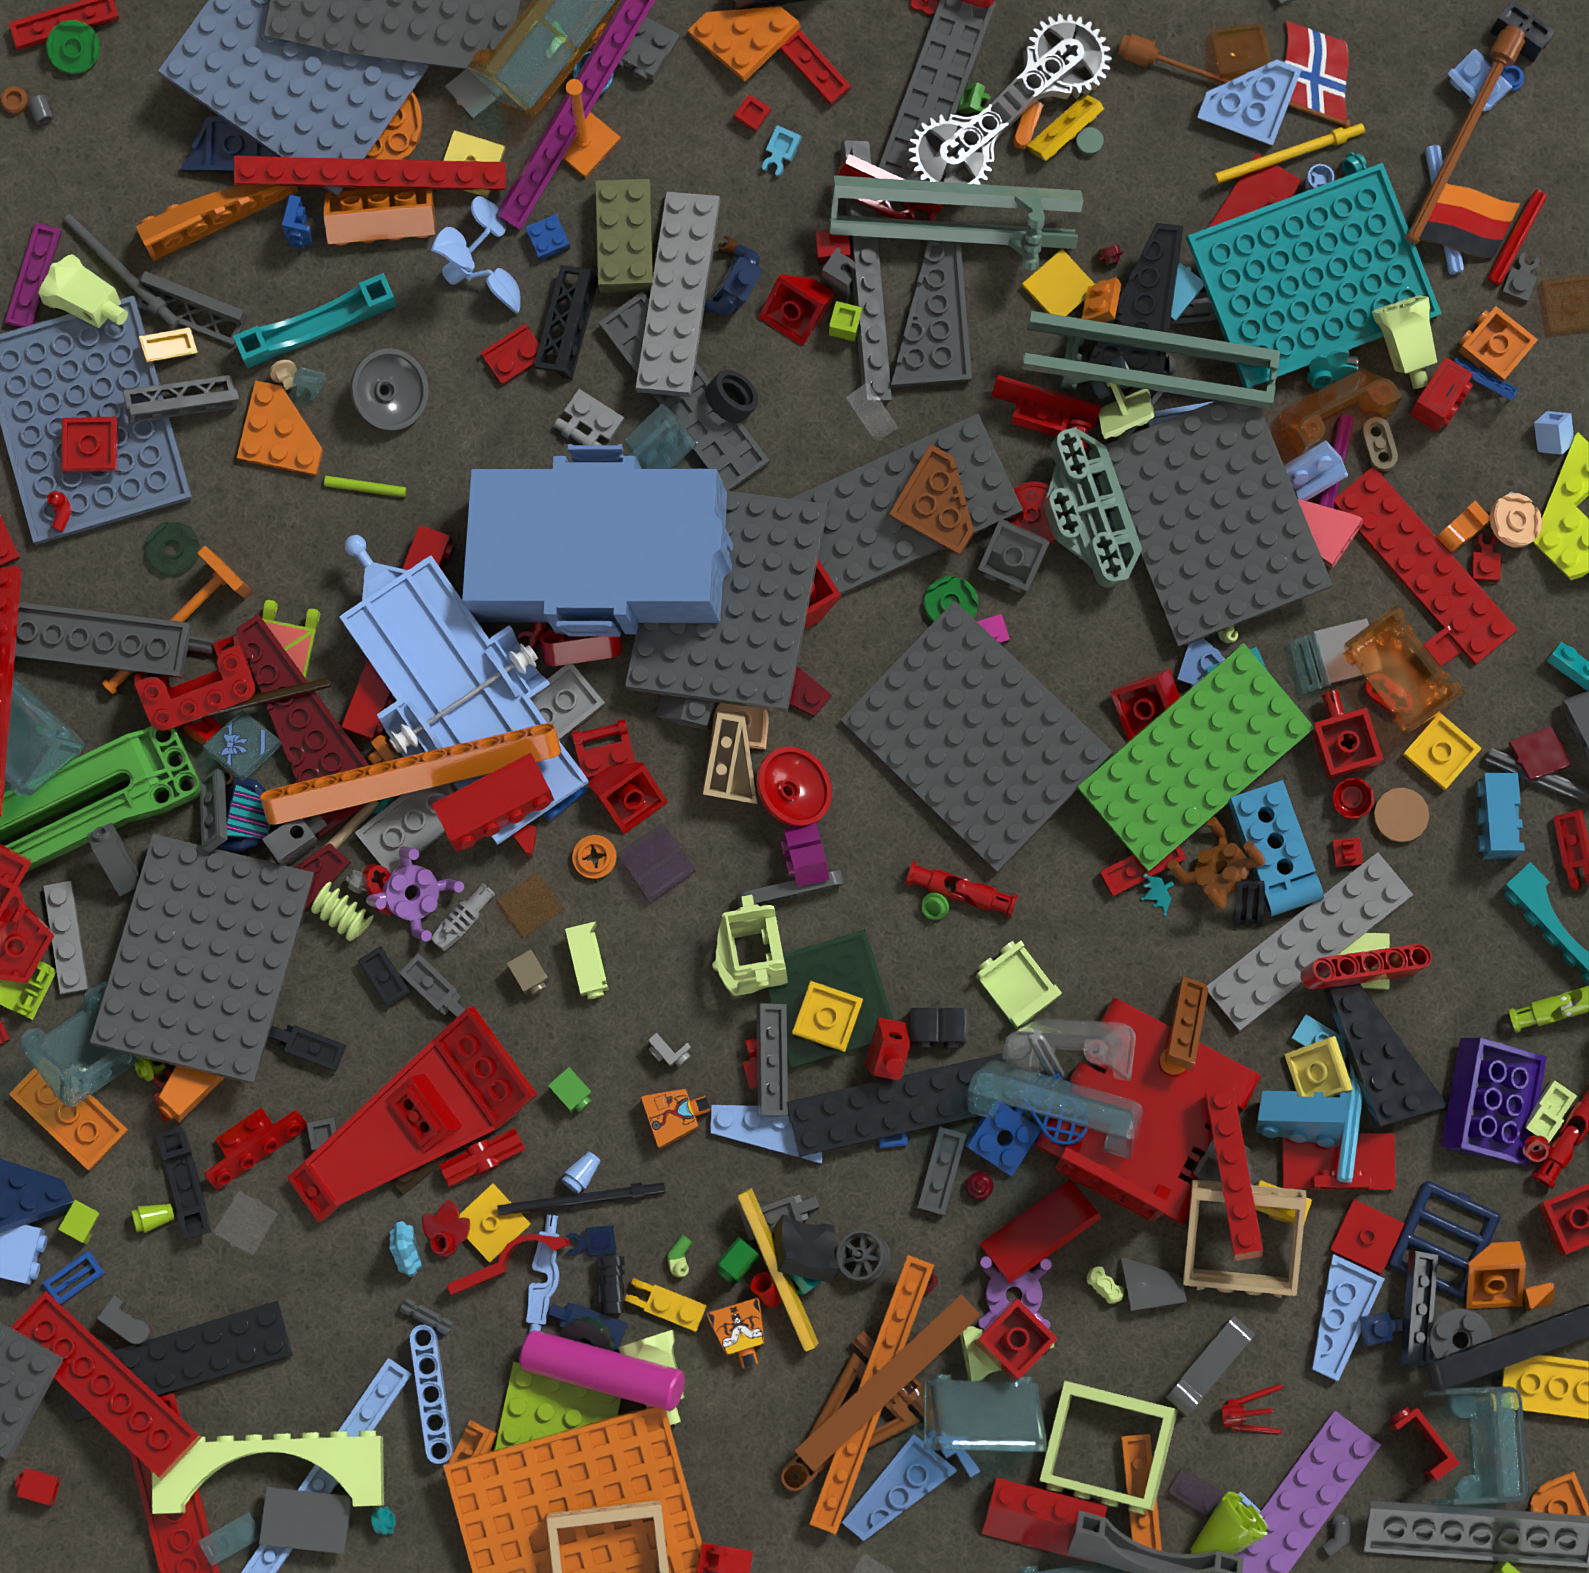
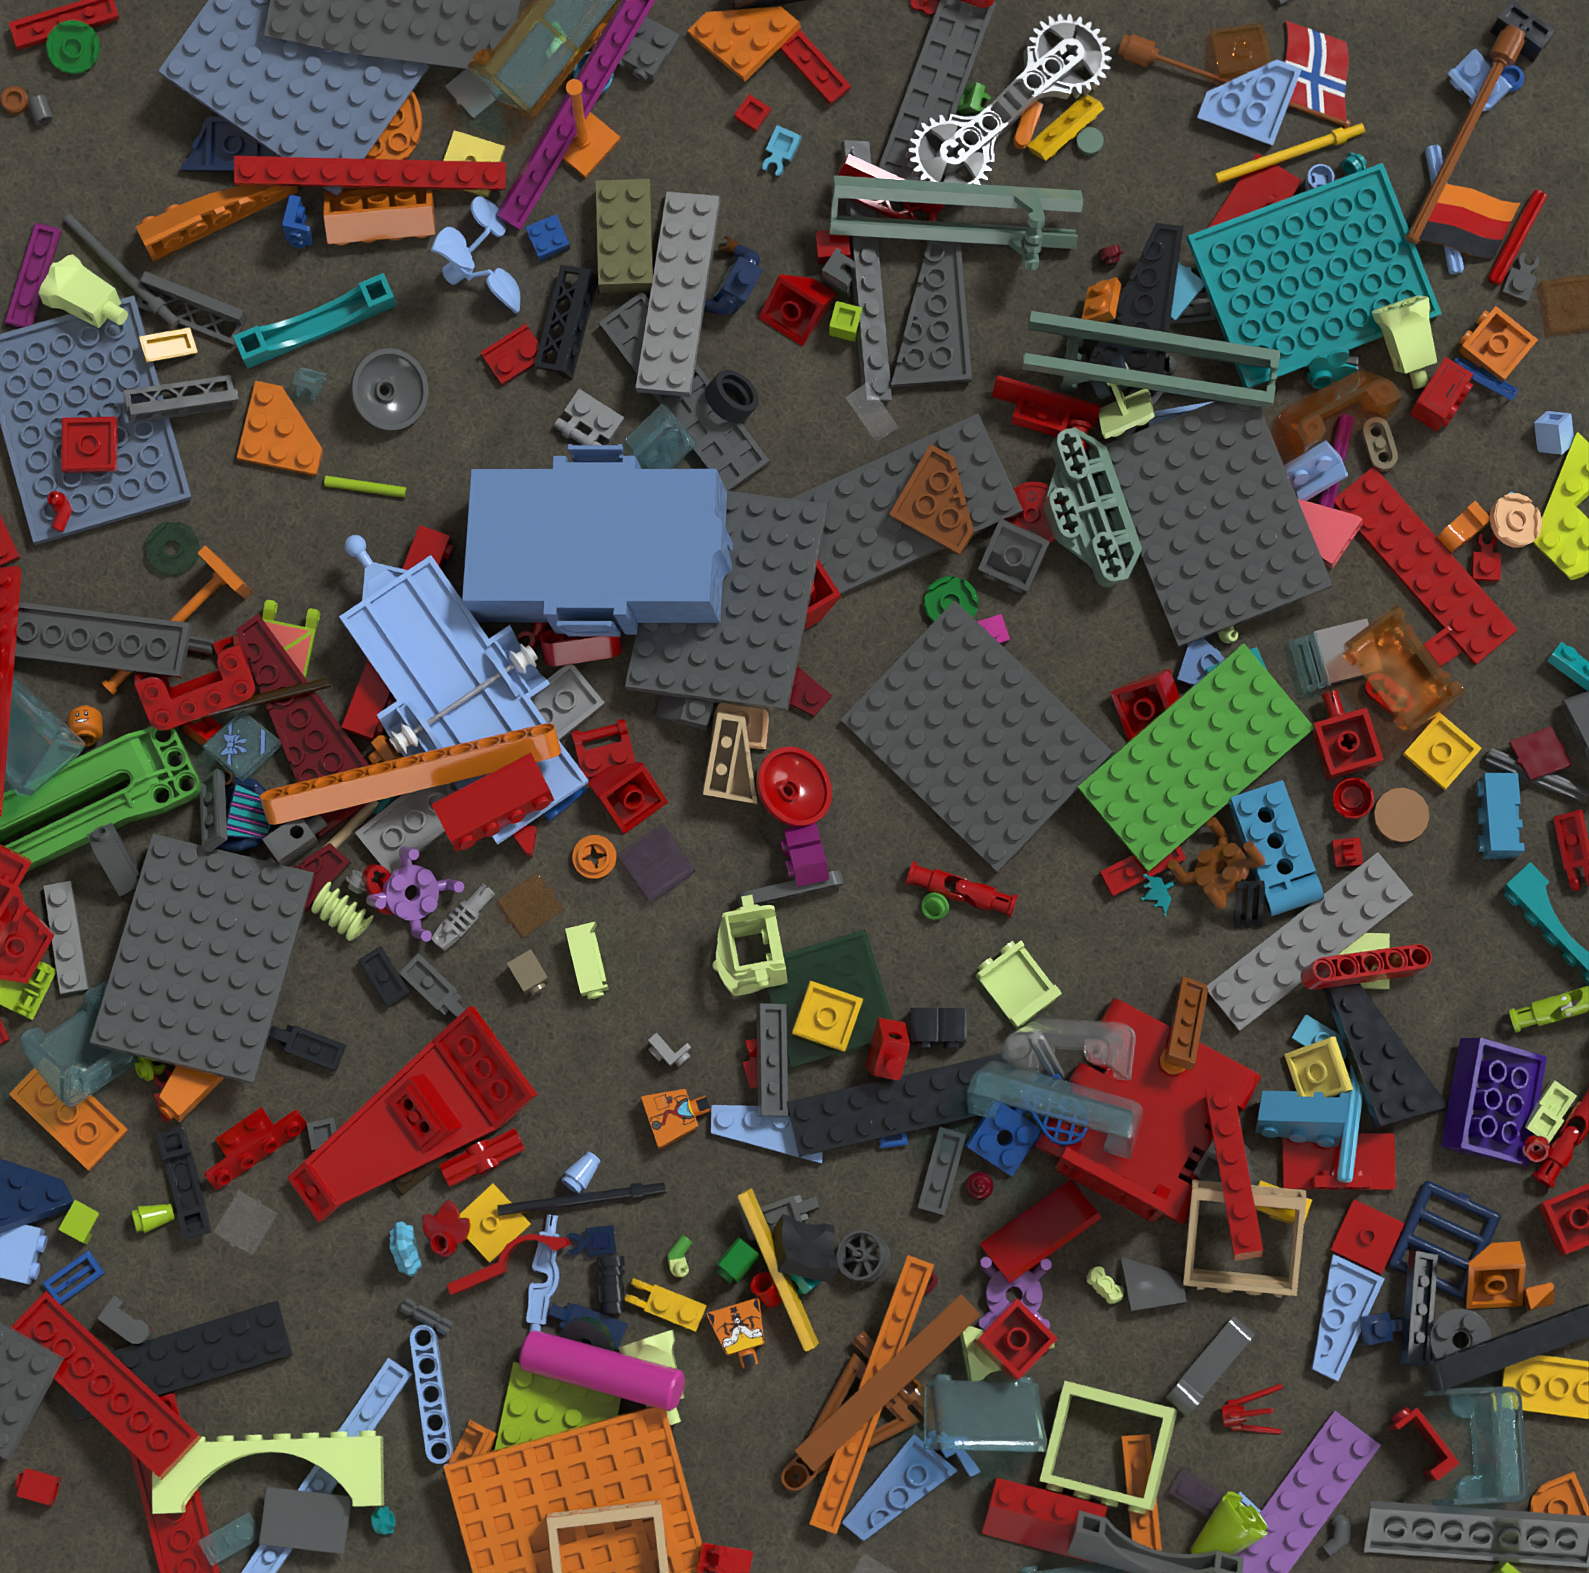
tan plate [270,360,297,390] -> none
bright green brick [548,1067,593,1113] -> none
yellow tile [1022,249,1095,317] -> none
none -> orange head [67,705,103,747]

